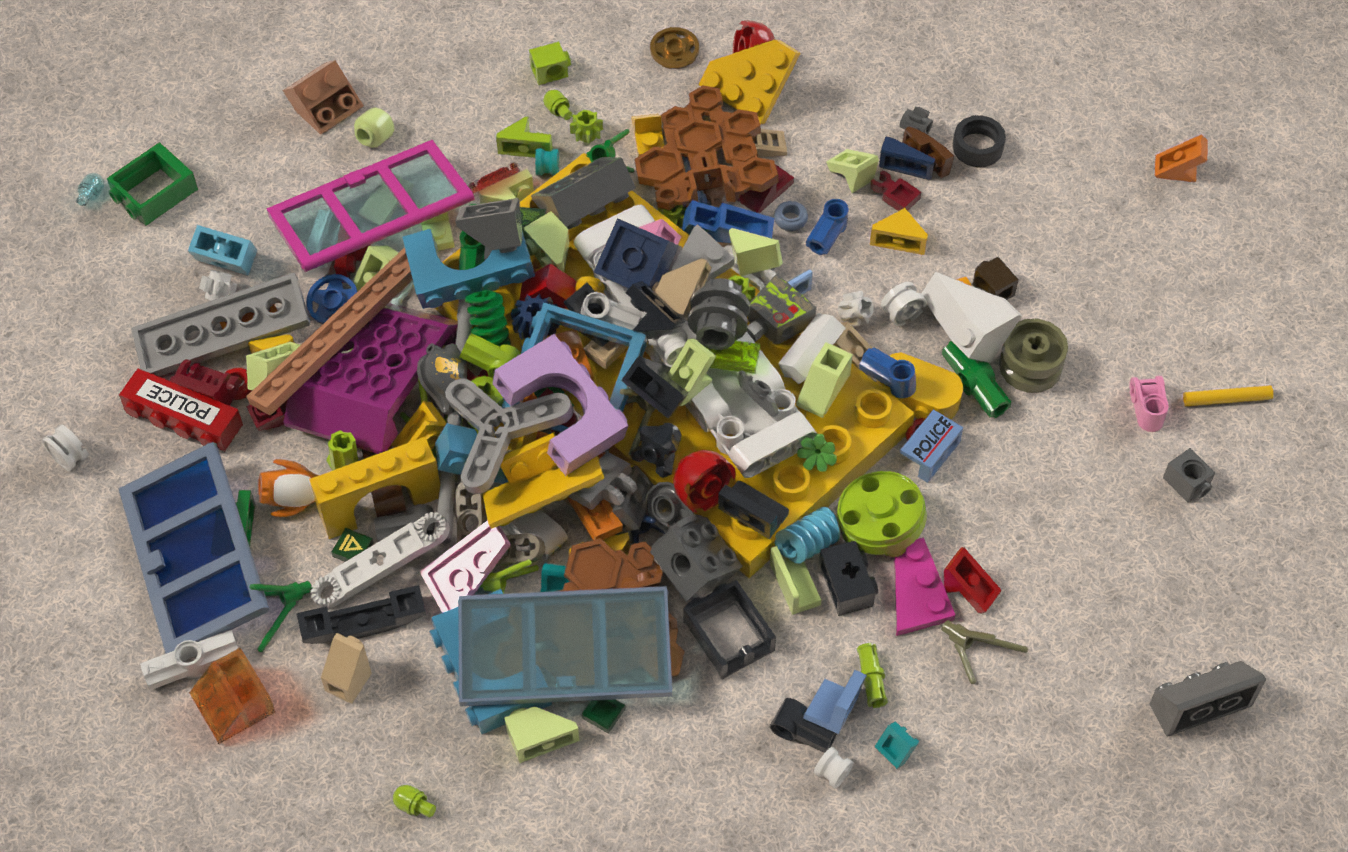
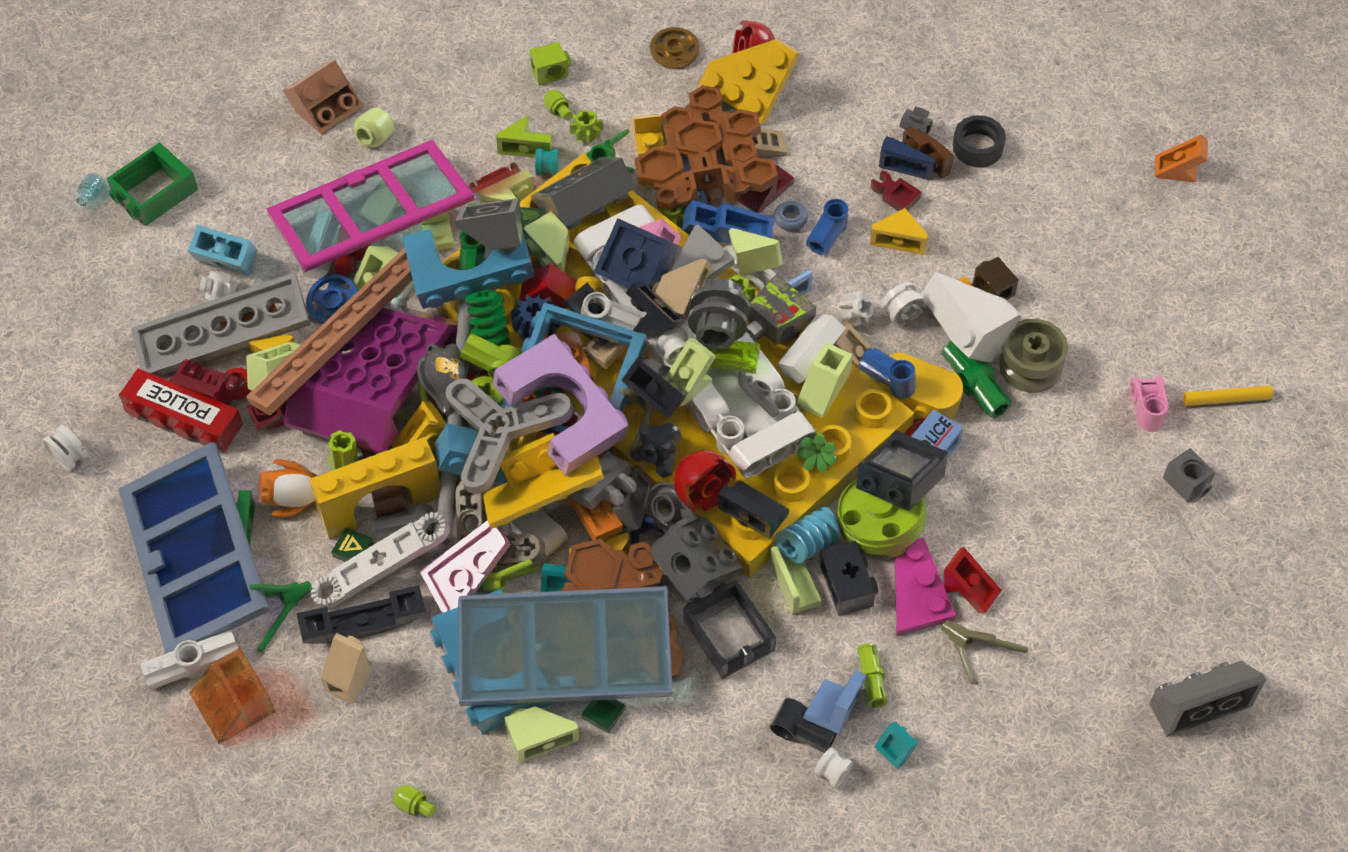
yellowish green slope [826,149,879,193] -> none
none -> black window [856,430,948,511]

